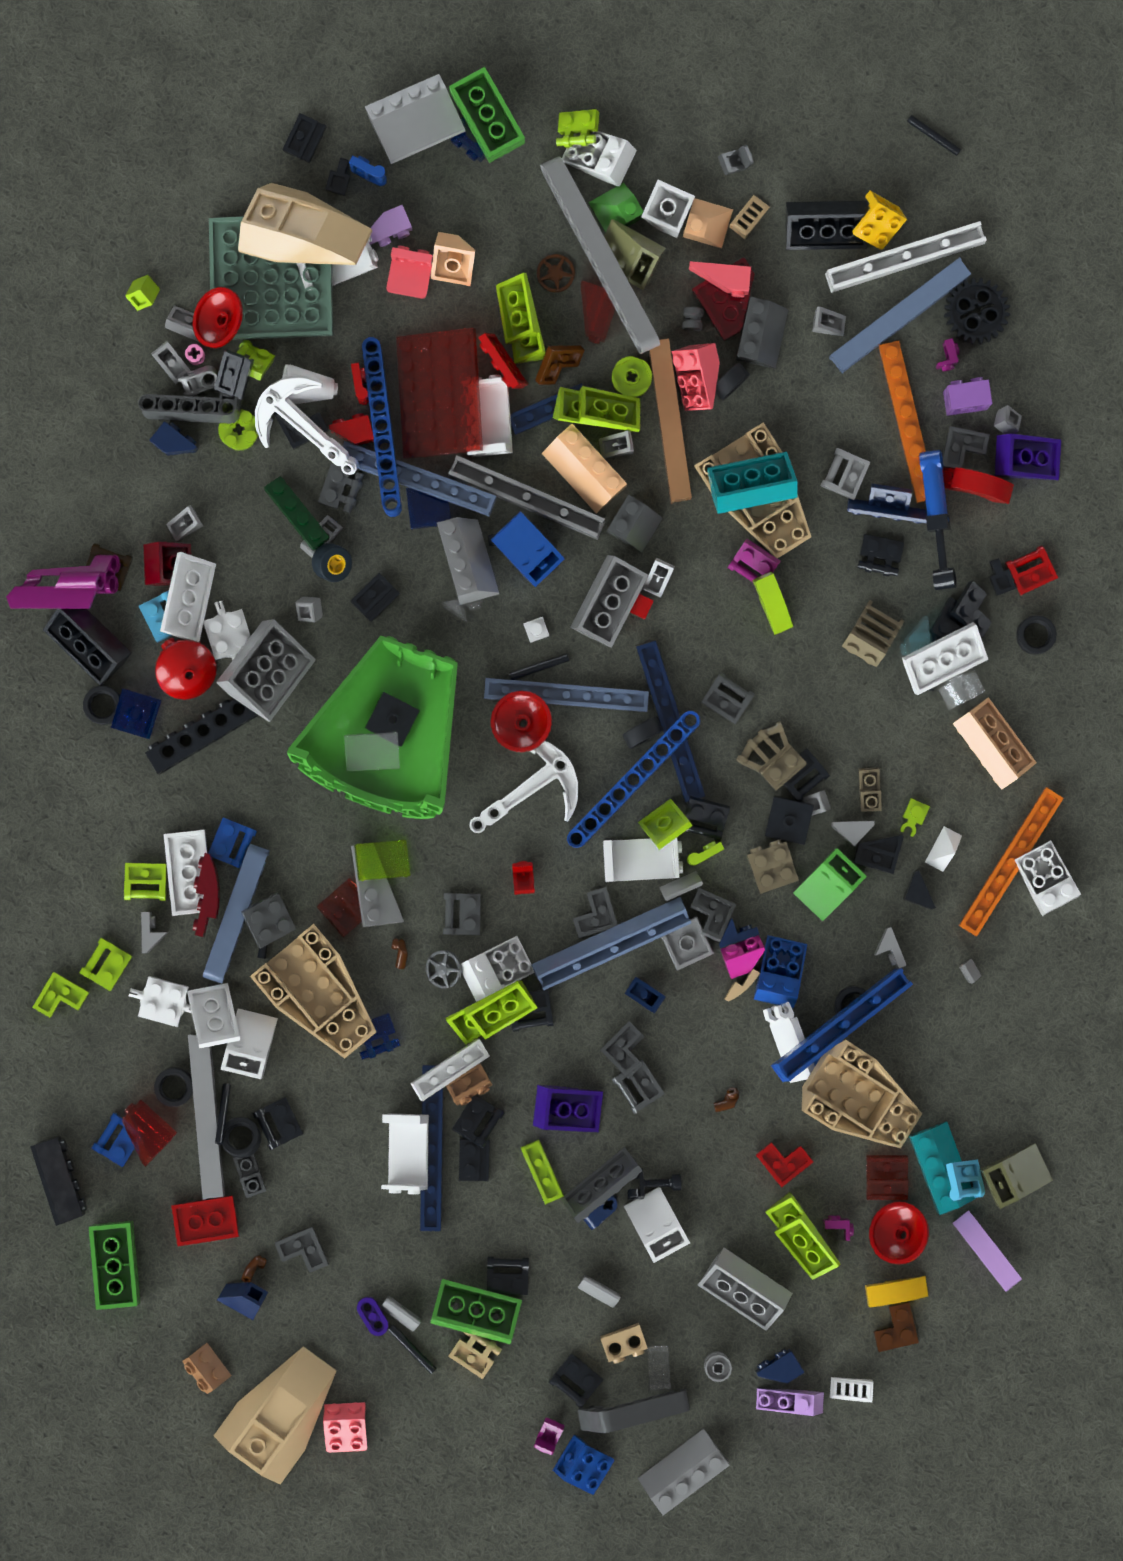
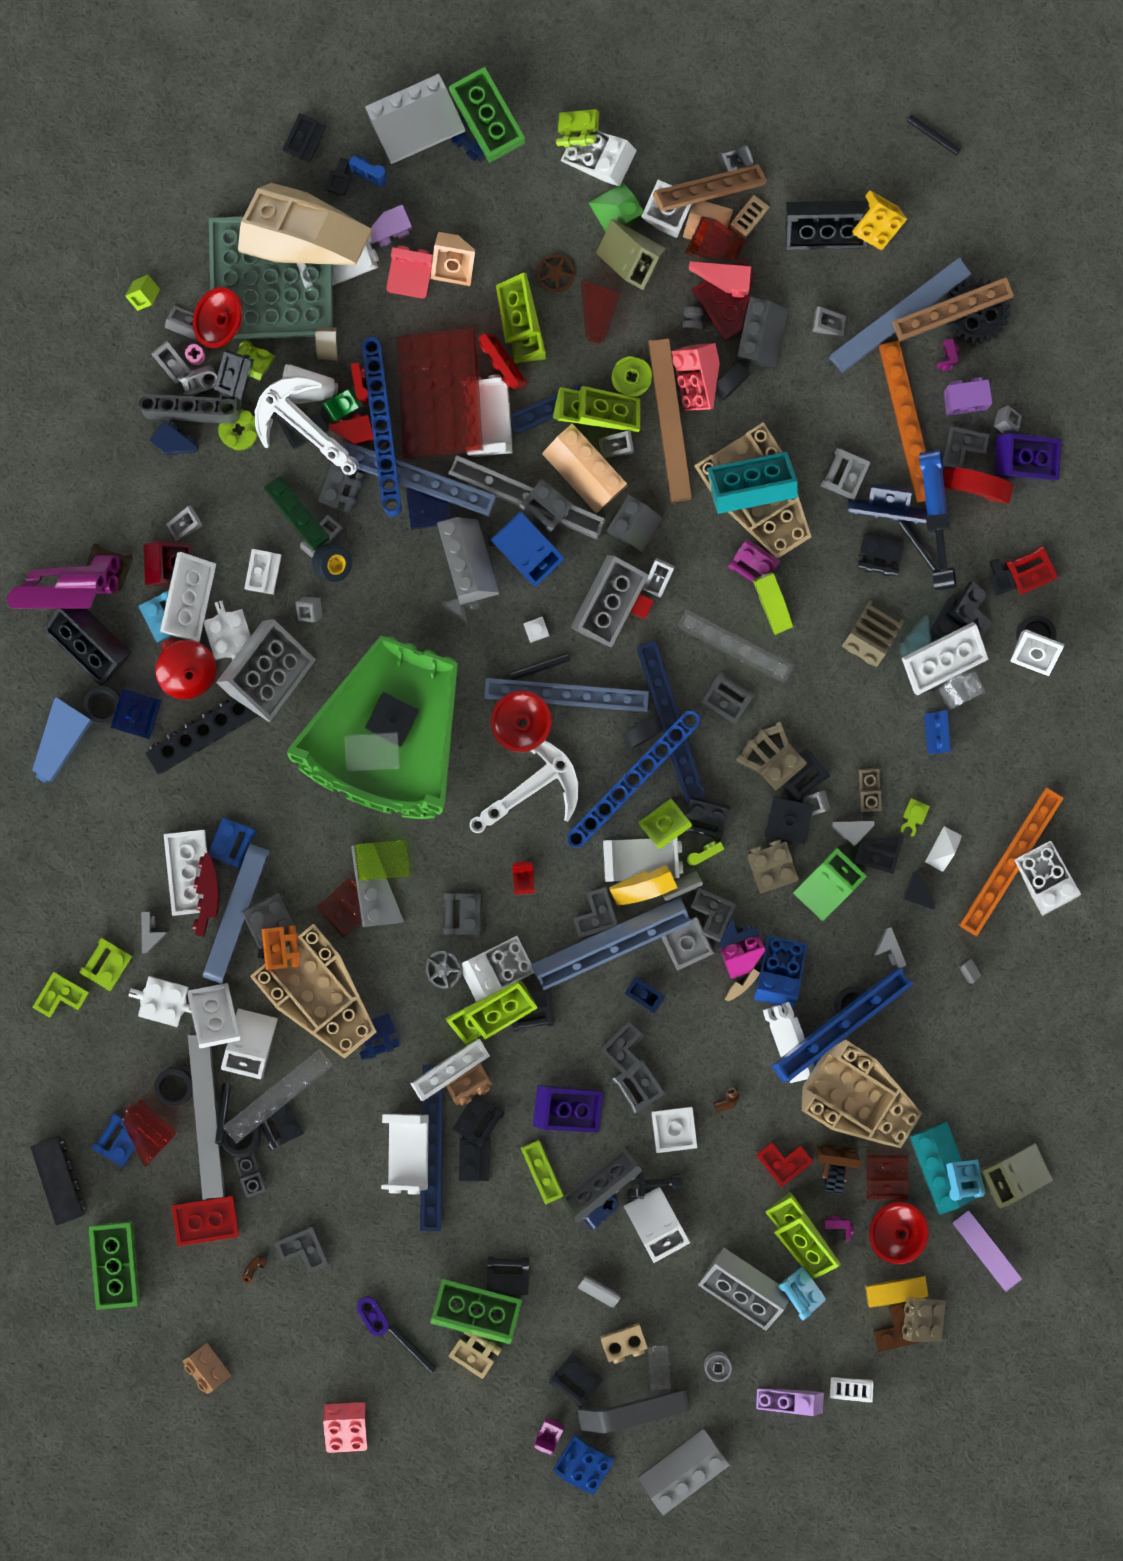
lime plate [124,863,167,901] -> none
tan wedge [214,1346,337,1485] -> none
dark blue slope [217,1282,268,1320] -> none
black plate [350,573,400,623] -> none
light grey slope [380,1296,421,1332] -> none
reddish brown arm [391,938,408,969] -> none
reddish brown plate [535,345,585,385] -> none
light grey beam [540,156,660,354] -> none
dark blue slope [755,1348,804,1383] -> none
white tile [825,221,987,293] -> none
light nougat slope [953,697,1037,790] -> none
none -> medium blue slope [33,697,92,783]
none -> clear plate [223,1049,333,1144]
none -> white plate [244,549,282,595]
none -> orange plate [261,926,301,970]
none -> dark tan slope [315,327,338,361]
none -> green slope [322,387,362,422]
none -> dark grey plate [518,479,573,533]
none -> yellow slope [609,865,677,906]
none -> white plate [651,1107,697,1153]
none -> medium nougat plate [653,164,767,212]
none -> clear plate [676,609,794,684]
none -> clear red slope [685,216,745,260]
none -> medium azure plate [778,1266,826,1320]
none -> reddish brown plate [816,1144,861,1195]
none -> medium nougat plate [892,277,1014,342]
none -> black bar [898,520,939,571]
none -> dark tan plate [902,1297,946,1342]
none -> blue bracket [924,710,951,754]
none -> white slope [1011,630,1064,676]

